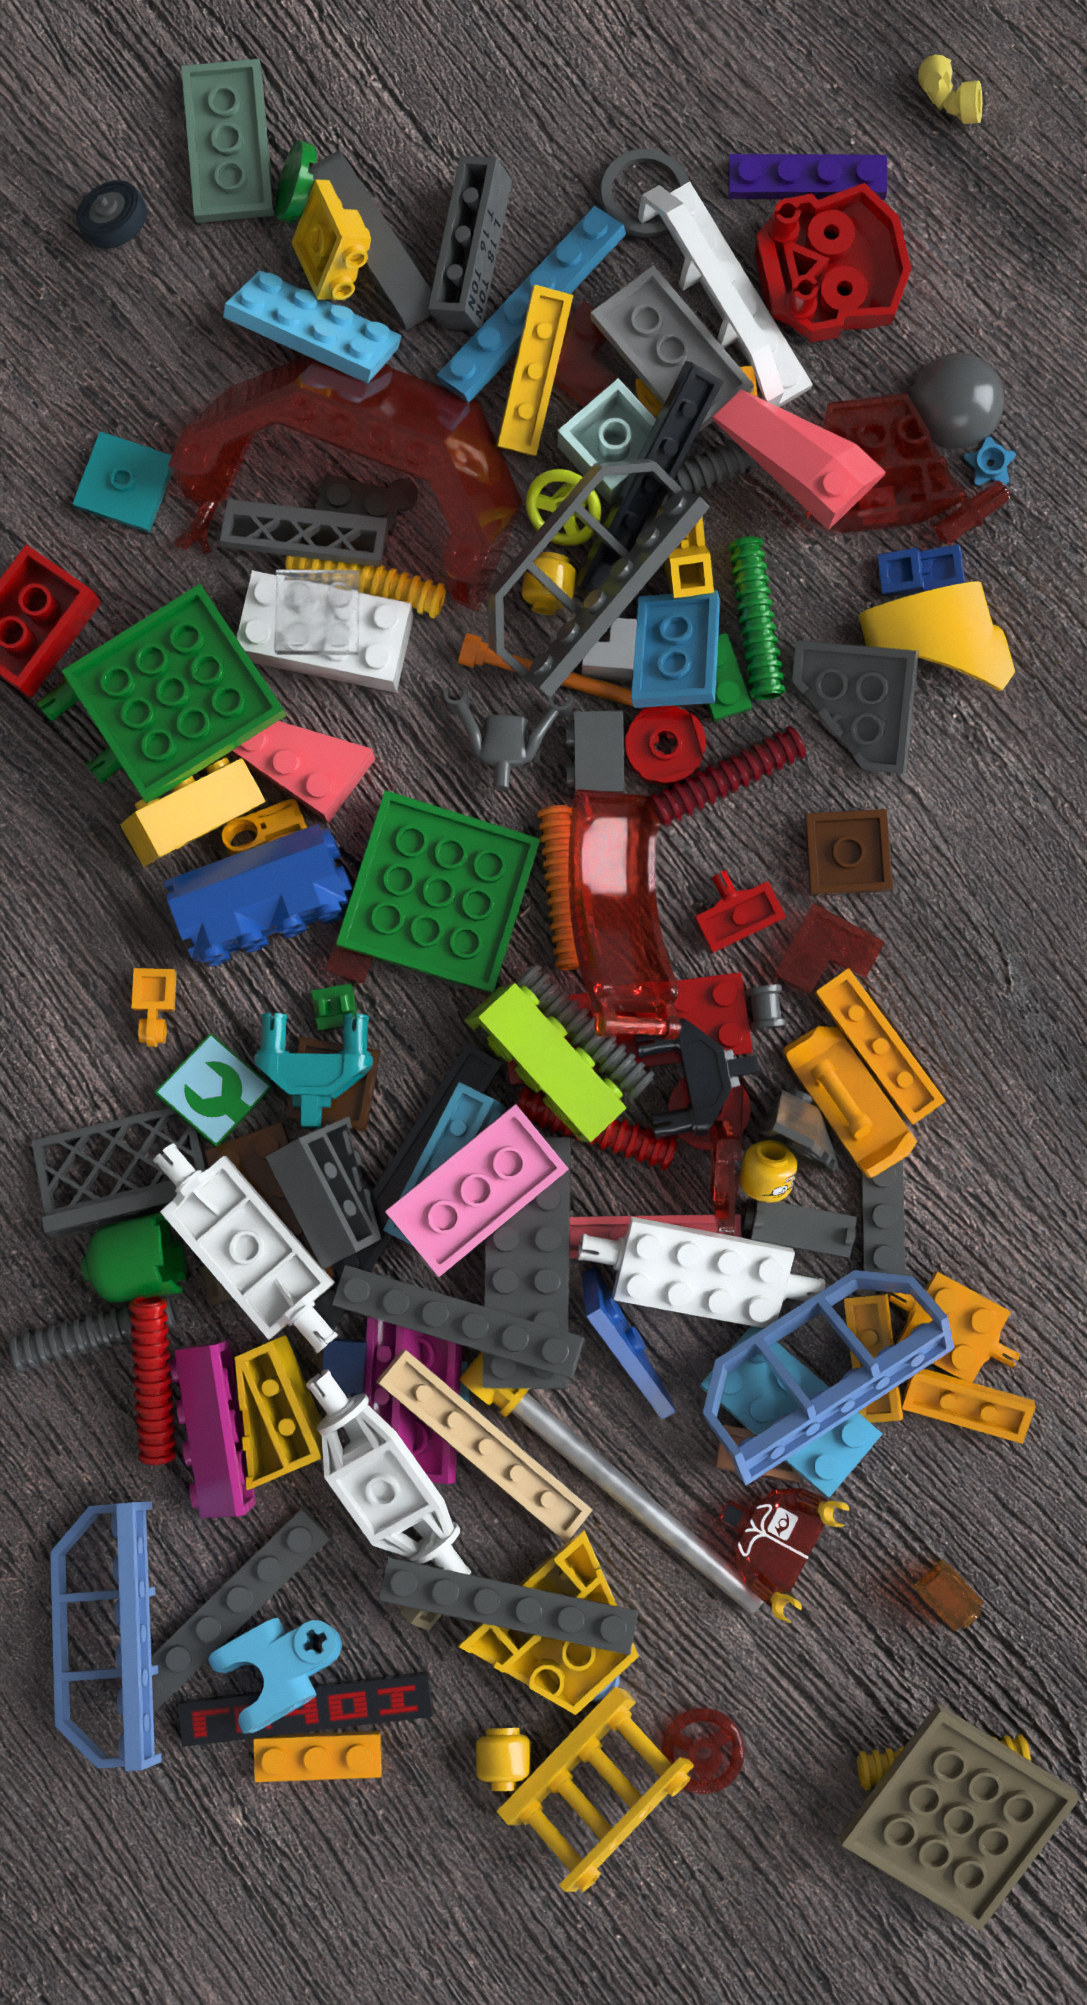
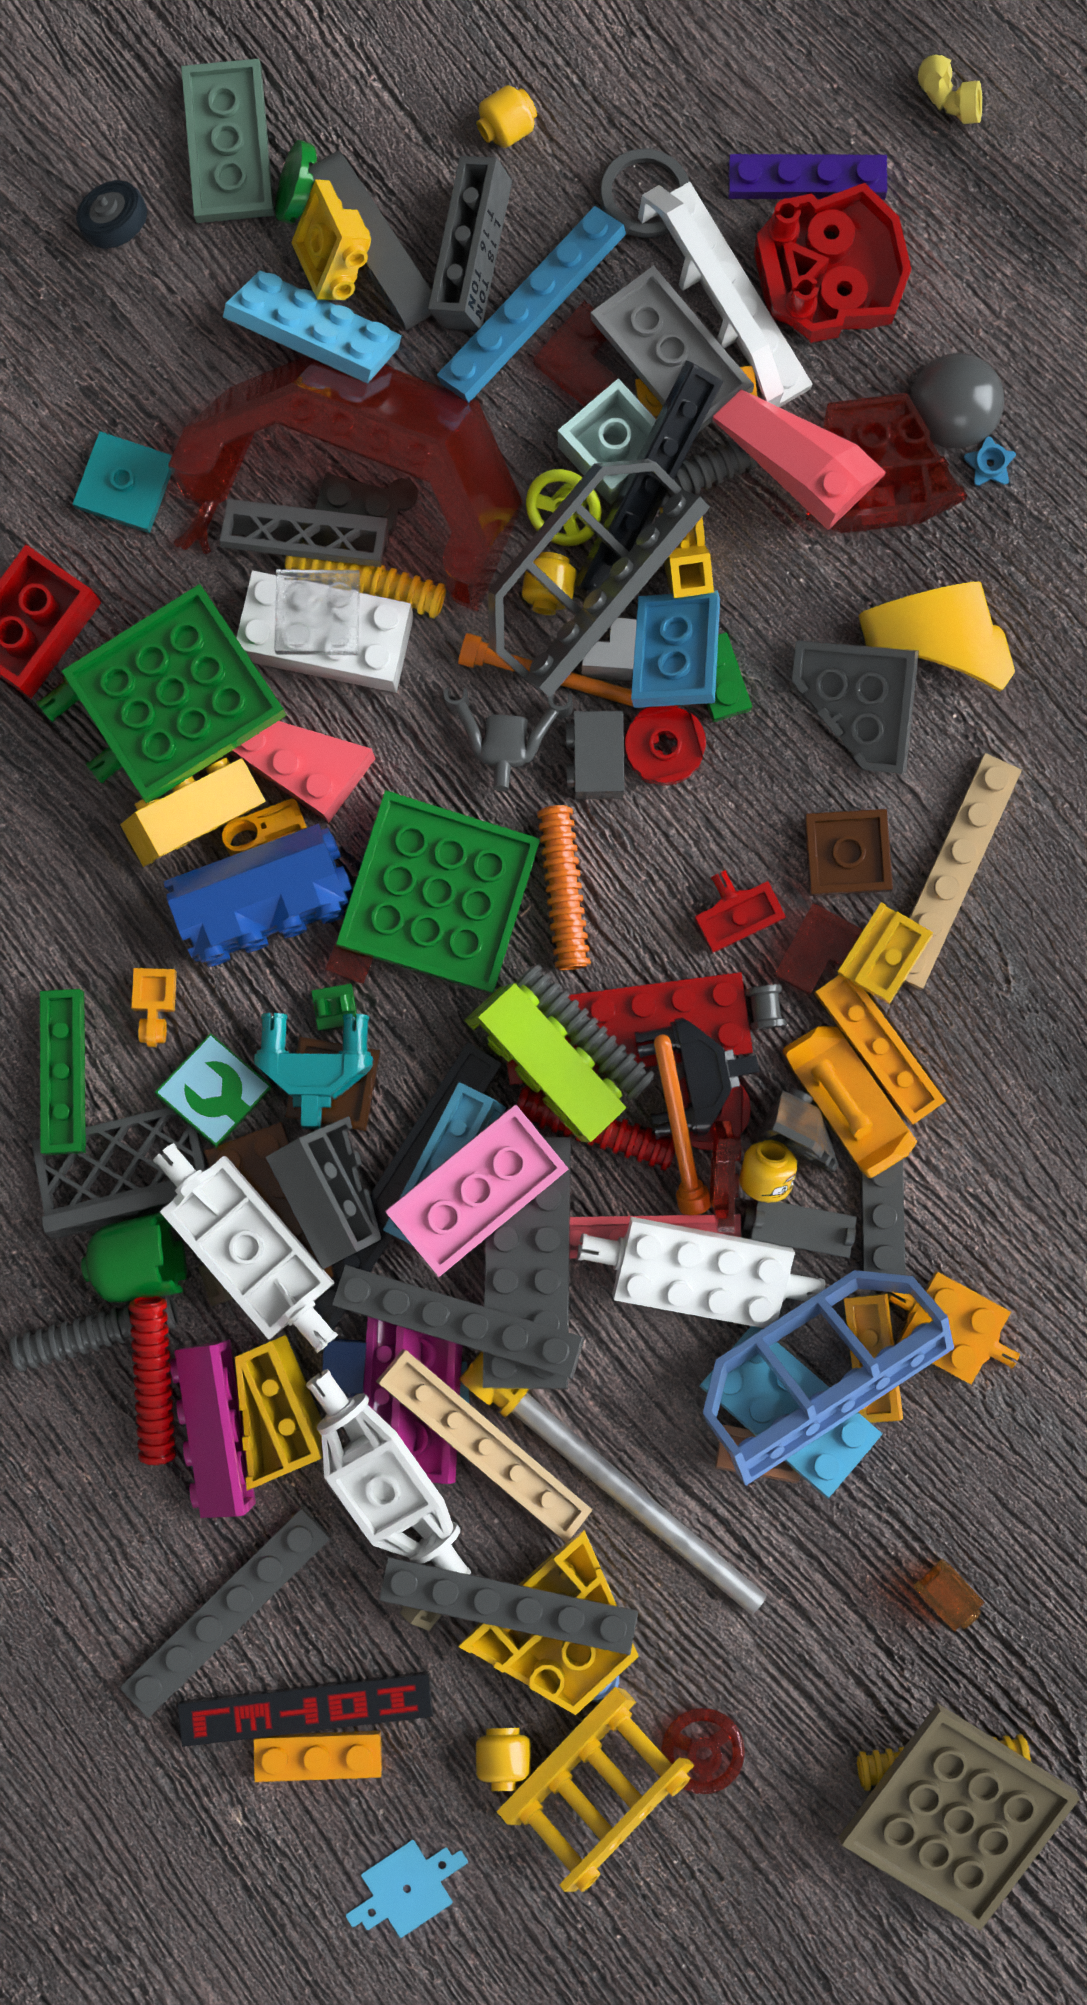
medium blue plate [50,1501,162,1772] -> none
medium azure piece [208,1618,342,1734] -> none
yellow plate [496,285,573,457] -> none
clear red windscreen [568,789,681,1040] -> none
blue wing [582,1266,676,1419] -> none
dark red piece [649,726,806,828] -> none
clear red torso [718,1488,849,1623] -> none
green piece [728,536,786,700] -> none
blue slope [878,544,965,596] -> none
light orange plate [901,1369,1036,1444] -> none
clear red axle [933,480,1010,546] -> none
none -> green plate [40,989,86,1155]
none -> medium azure piece [346,1840,468,1938]
none -> yellow head [476,85,537,148]
none -> orange piece [654,1034,711,1216]
none -> yellow plate [838,902,933,1005]
none -> tan plate [904,753,1022,990]

